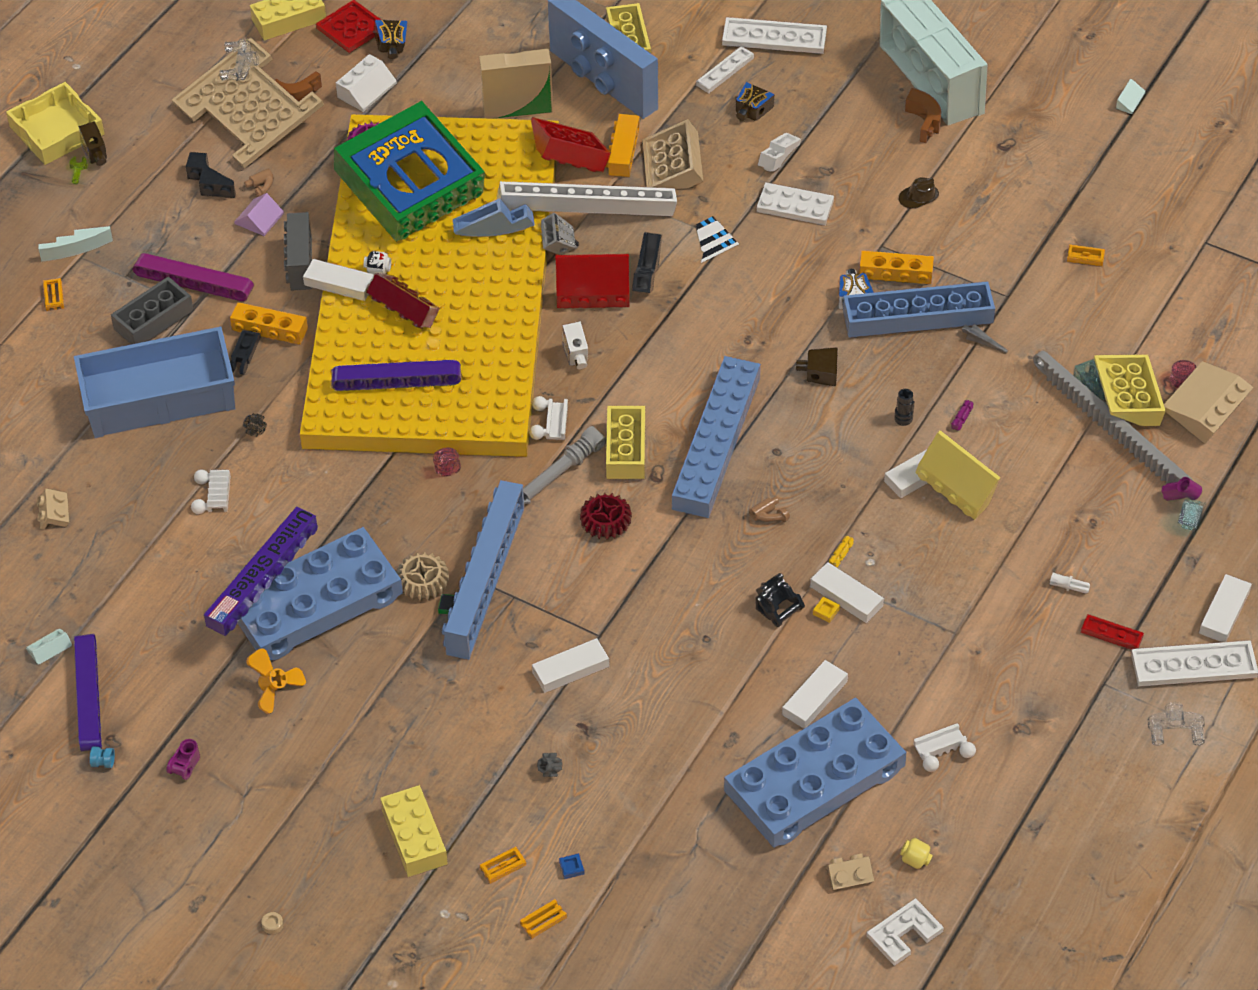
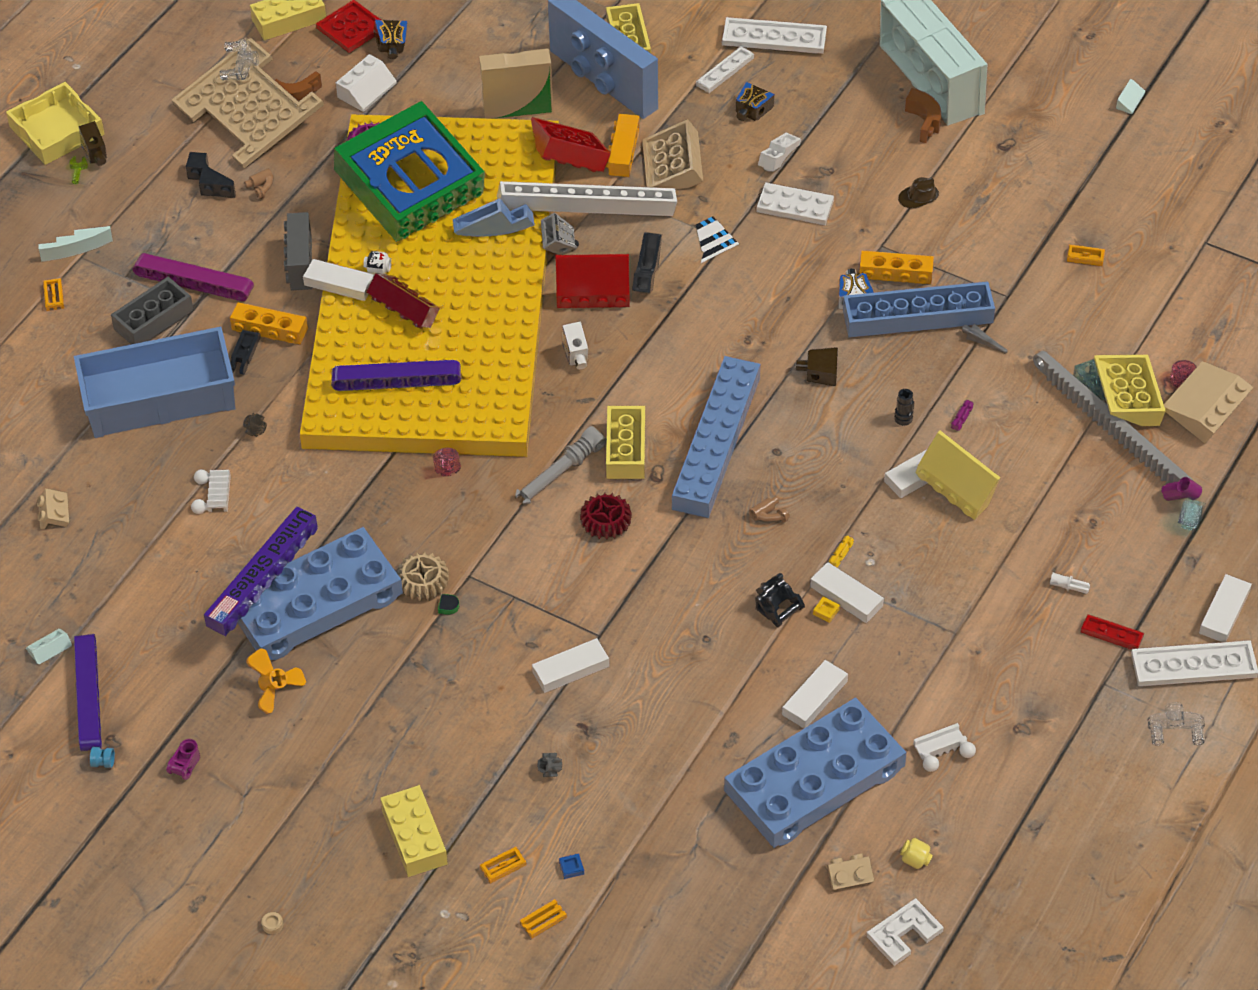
lavender slope [234,193,284,236] -> none
medium blue brick [442,480,524,660] -> none
white gear [529,396,568,440] -> none

